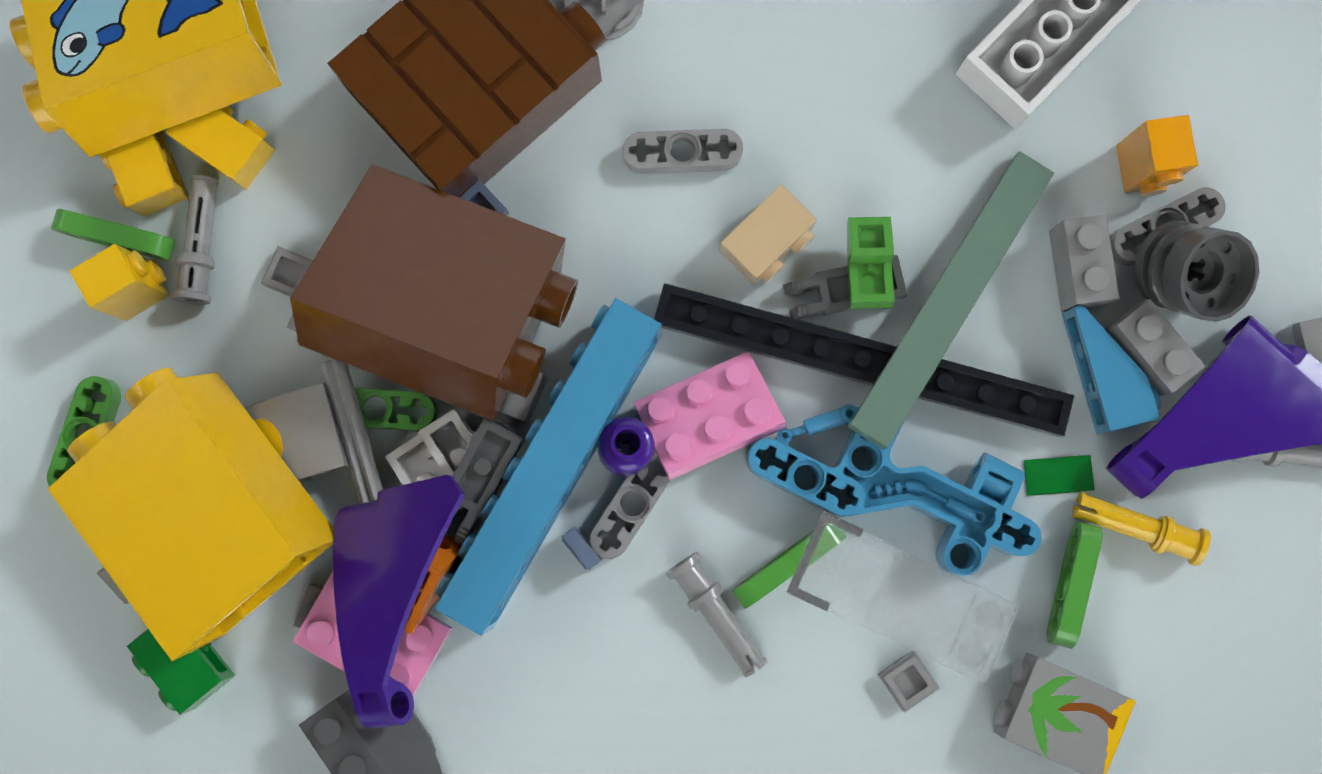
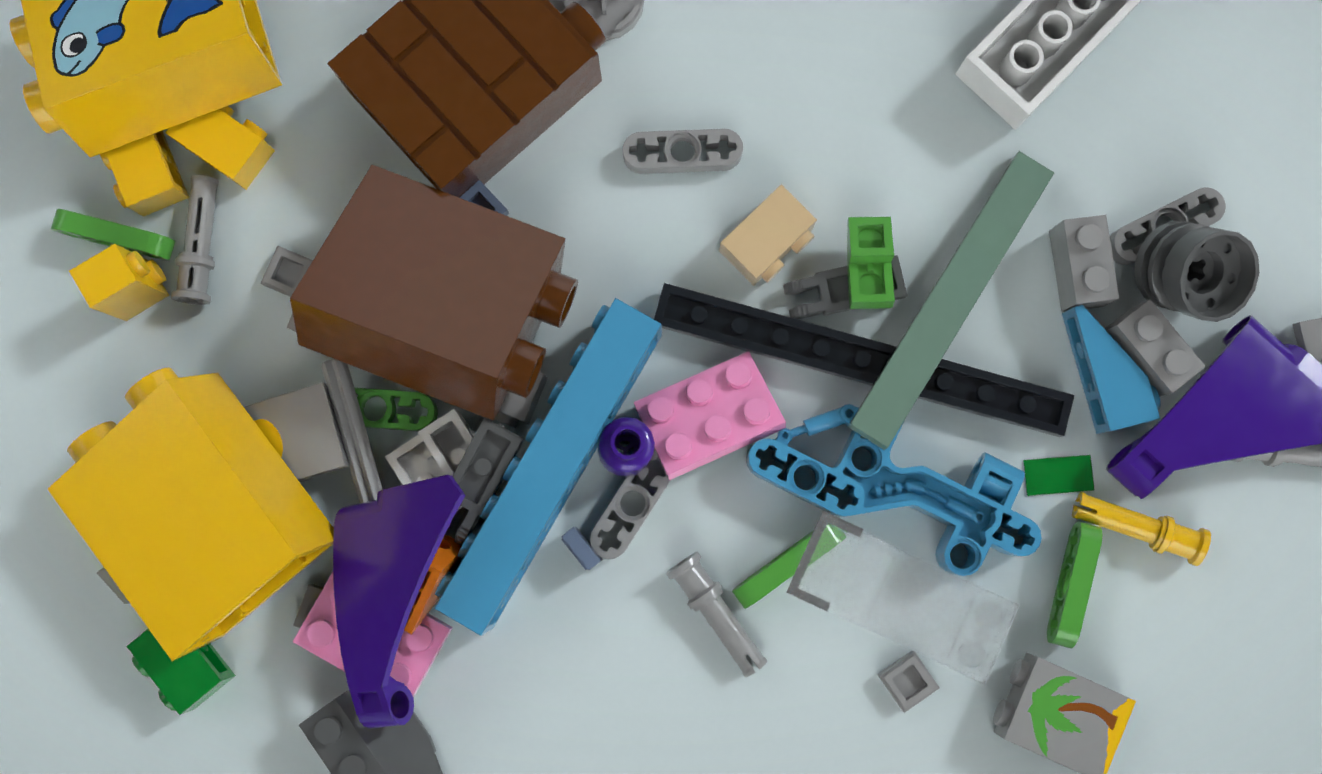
bright green beam [47,376,121,487] -> none
light orange brick [1116,115,1198,197] -> none

